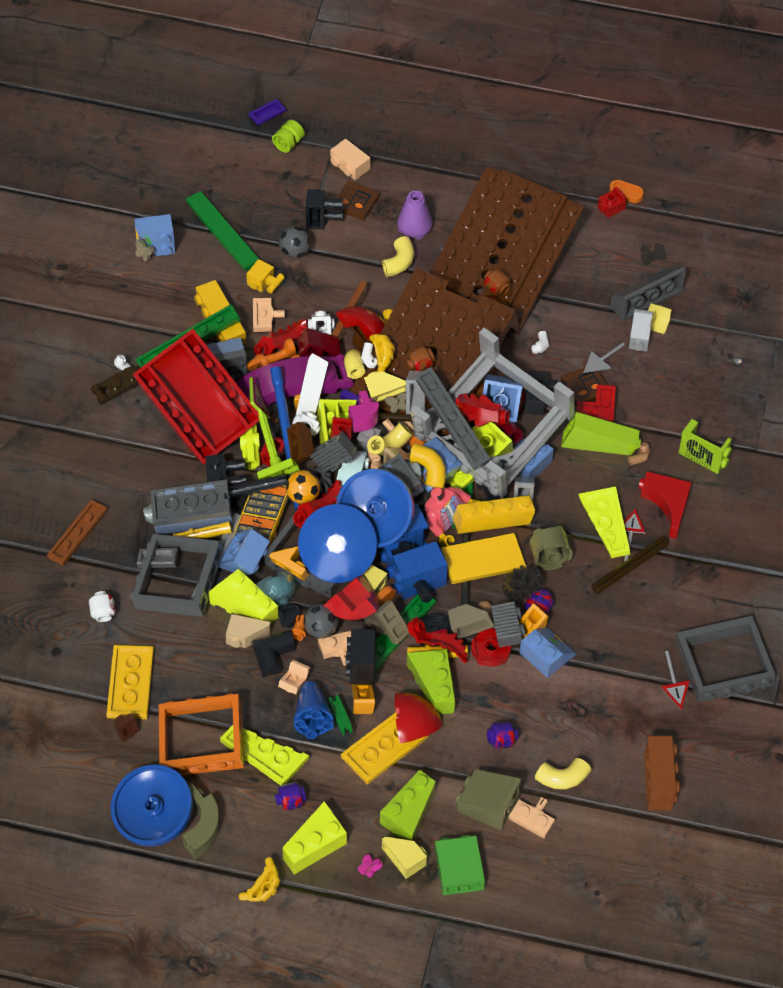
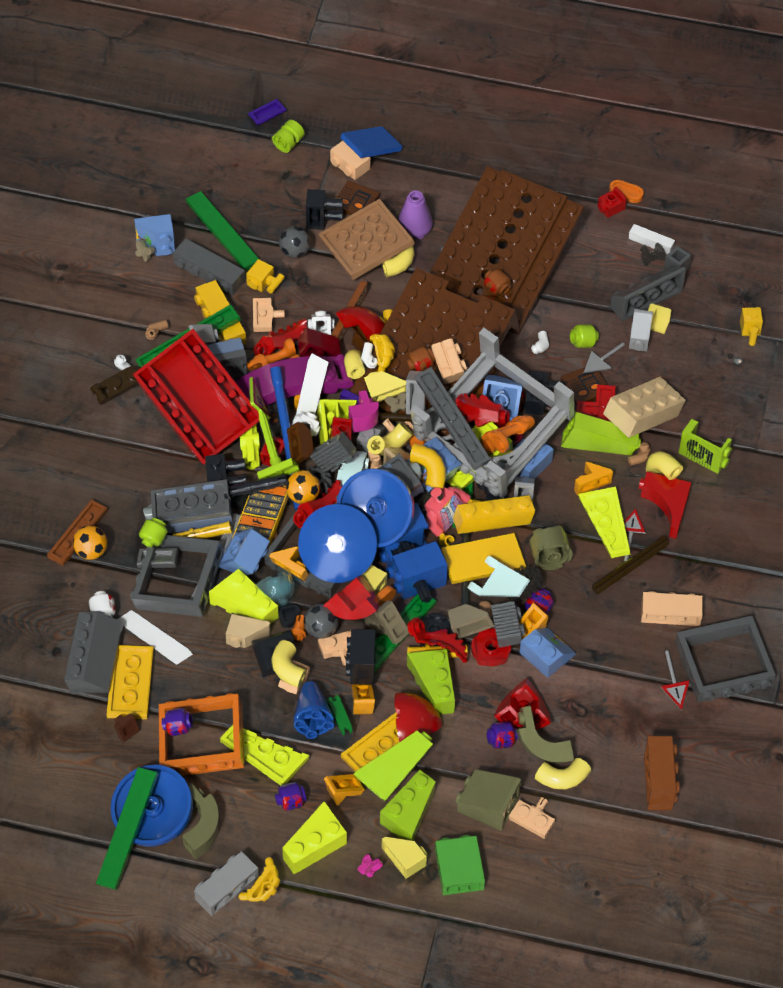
none -> dark grey slope [64,612,123,693]
none -> light orange piece [73,526,108,560]
none -> green tile [96,767,158,891]
none -> white sticker [117,610,193,665]
none -> lime head [139,518,168,548]
none -> medium nougat arm [145,320,168,340]
none -> dark purple head [162,708,193,736]
none -> dark grey brick [173,238,245,295]
none -> light grey slope [189,324,219,345]
none -> light grey brick [194,851,259,916]
none -> light yellow cylinder [271,640,306,688]
none -> medium nougat plate [318,199,415,280]
none -> light orange slope [324,774,365,806]
none -> blue tile [340,126,402,158]
none -> lime slope [354,731,433,803]
none -> light nougat brick [431,338,467,384]
none -> light aqua flag [467,556,530,597]
none -> orange piece [481,415,535,454]
none -> red brick [494,678,551,730]
none -> olive arch [516,706,574,763]
none -> lime head [570,324,599,348]
none -> light orange slope [574,462,613,496]
none -> tan brick [603,377,686,438]
none -> white piece [629,224,675,254]
none -> light nougat brick [641,591,702,626]
none -> light yellow cylinder [645,451,683,480]
none -> dark grey brick [664,246,691,271]
none -> yellow brick [740,307,763,346]

